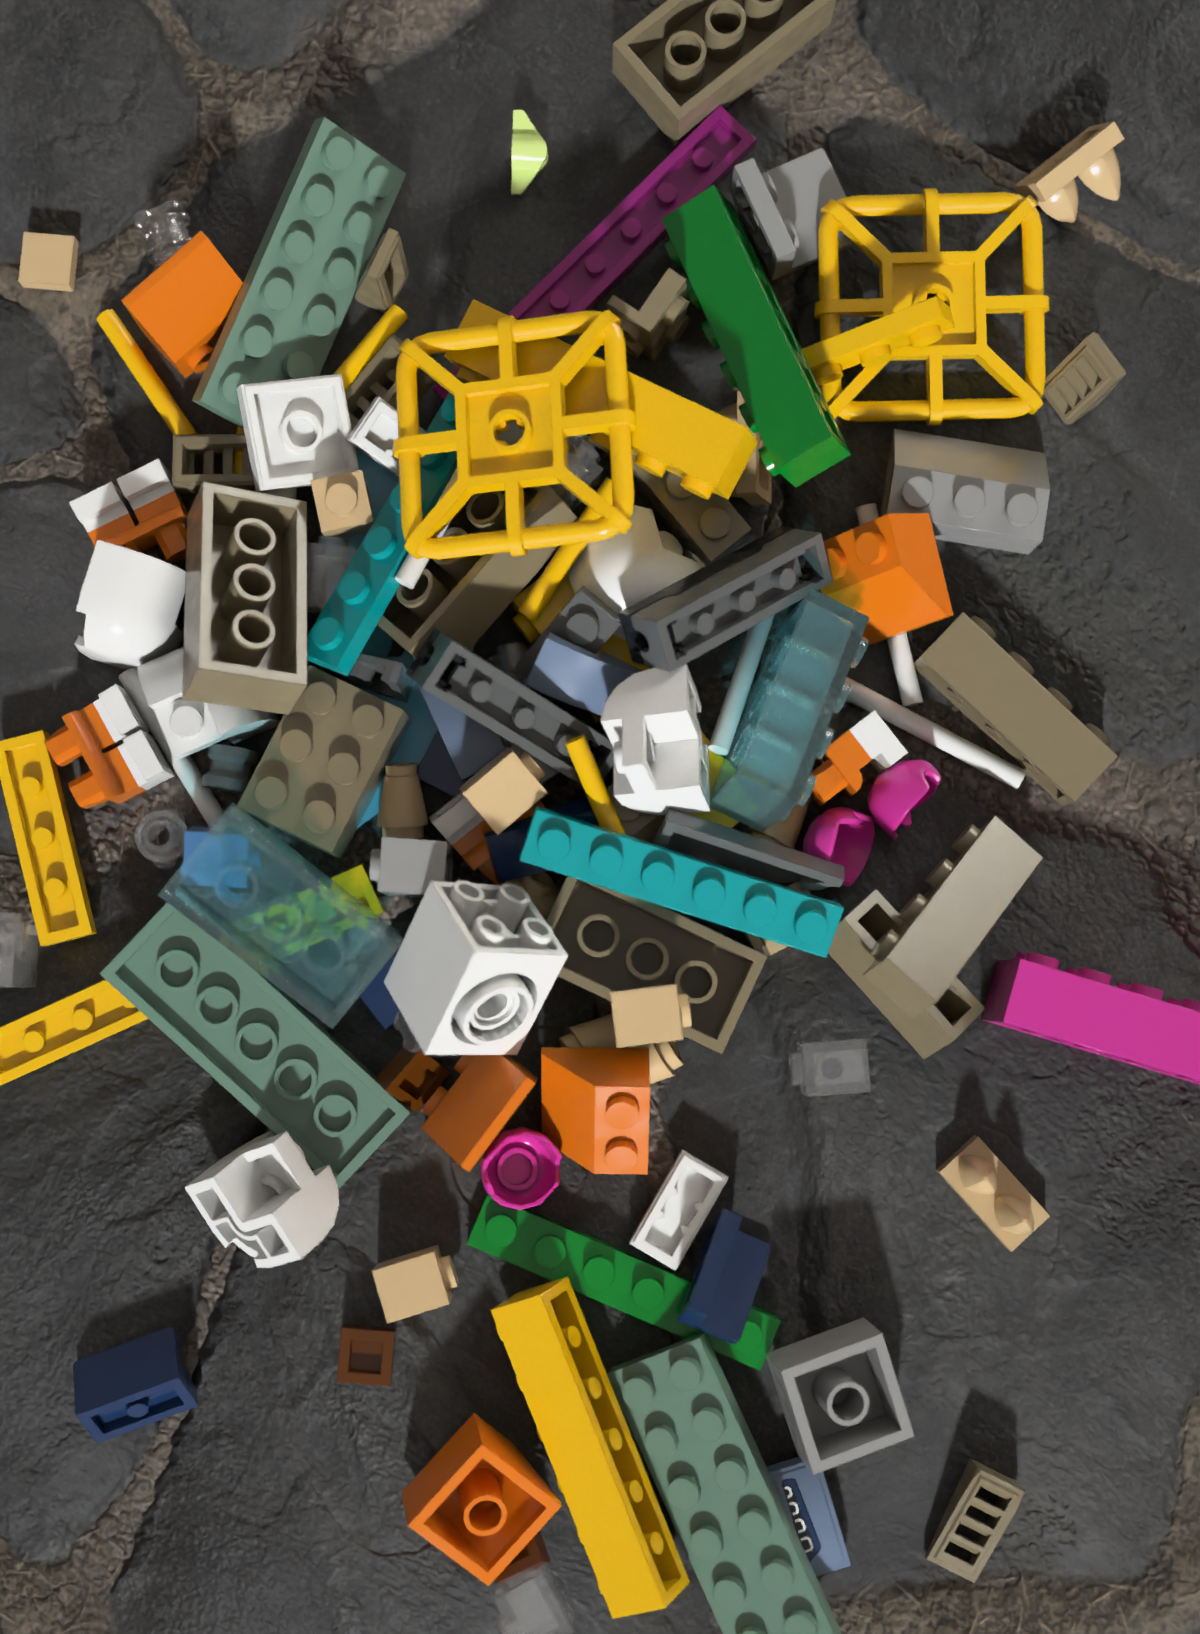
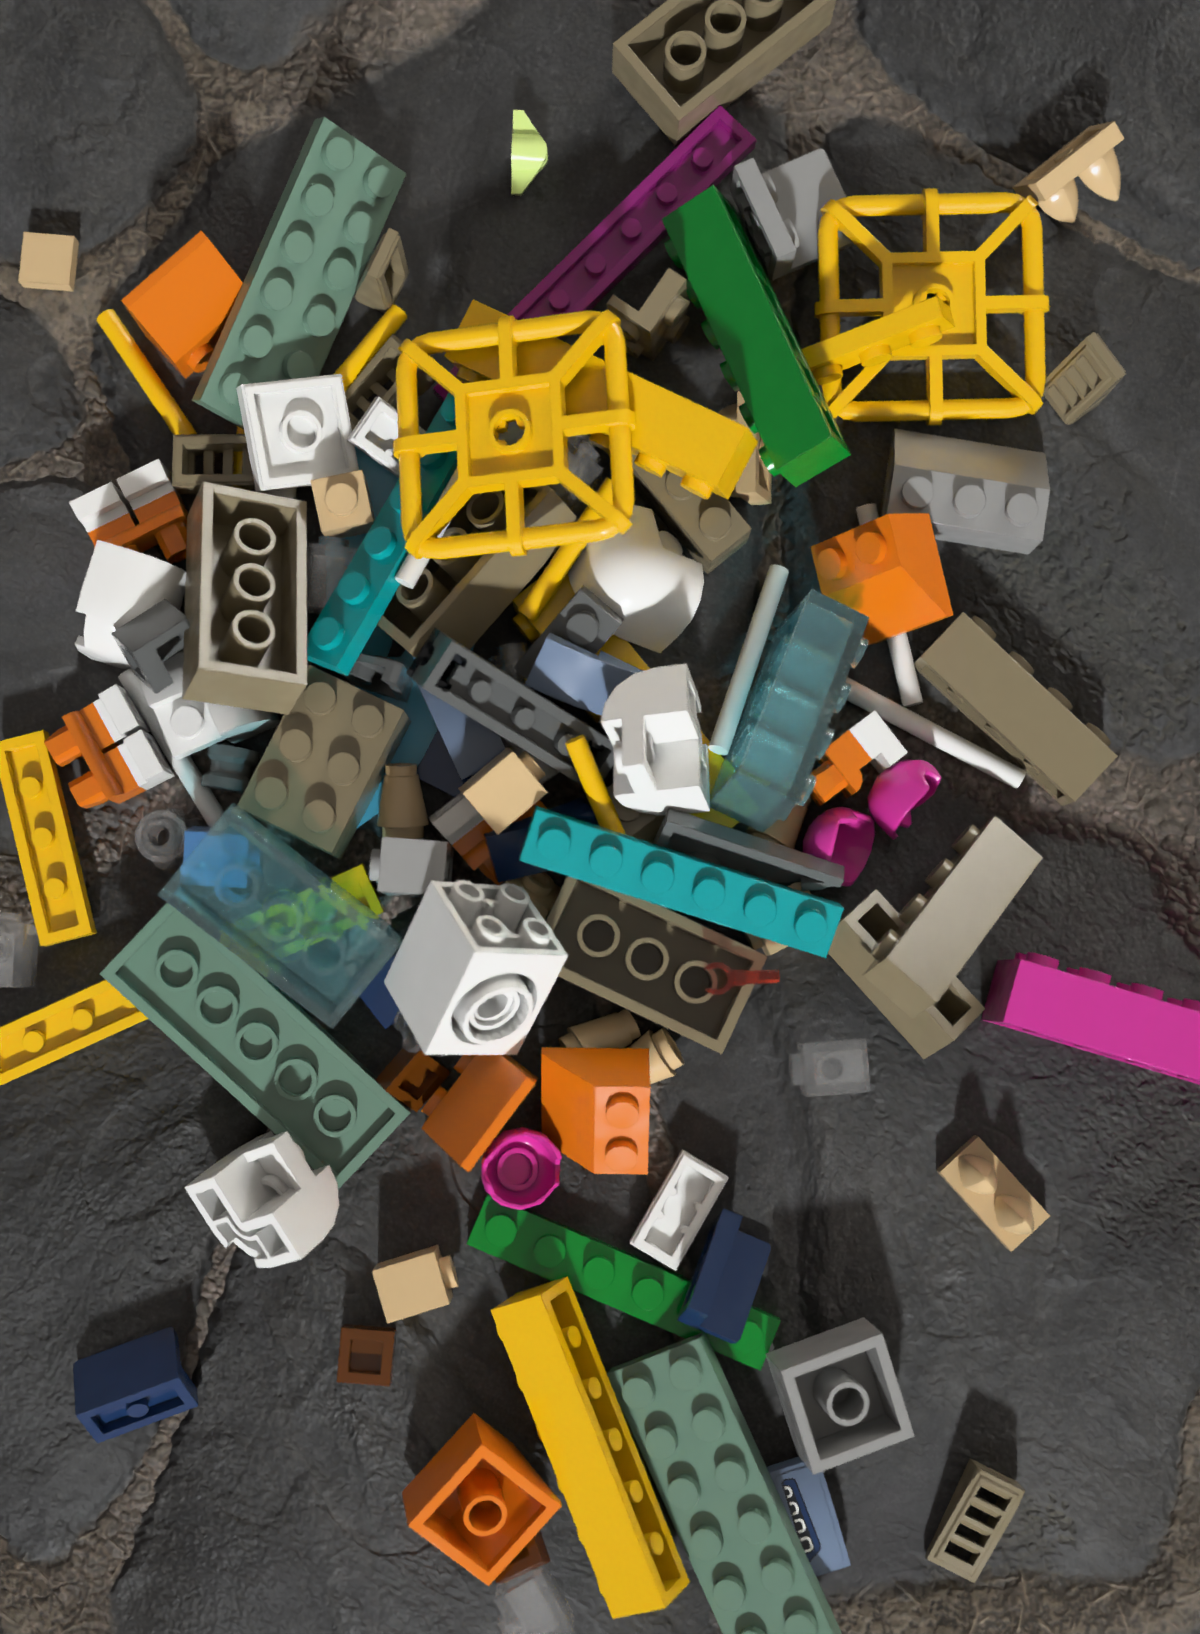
clear brick [133,200,192,266] -> none
tan brick [610,984,692,1048] -> none
dark grey piece [618,527,833,672] -> none
none -> dark grey panel [111,599,190,694]
none -> clear red hand [704,962,780,995]

